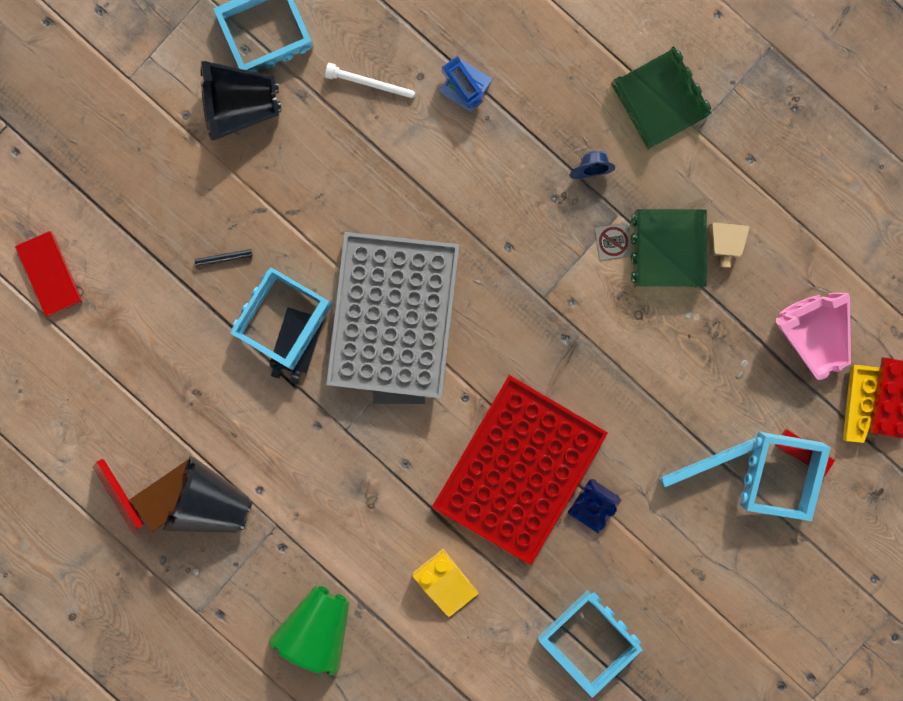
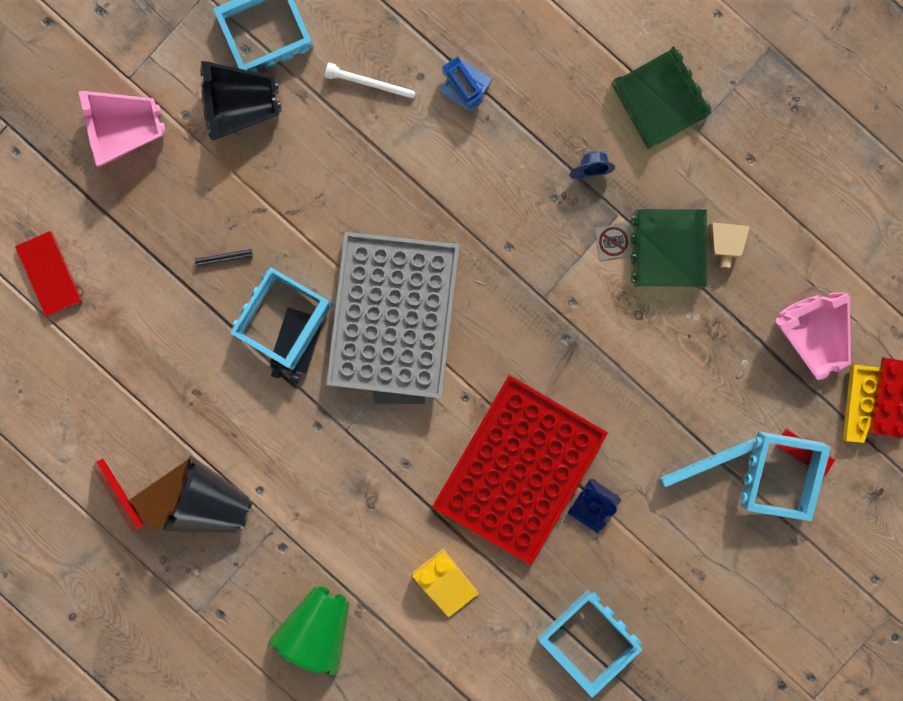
none -> bright pink cone [78,91,166,167]

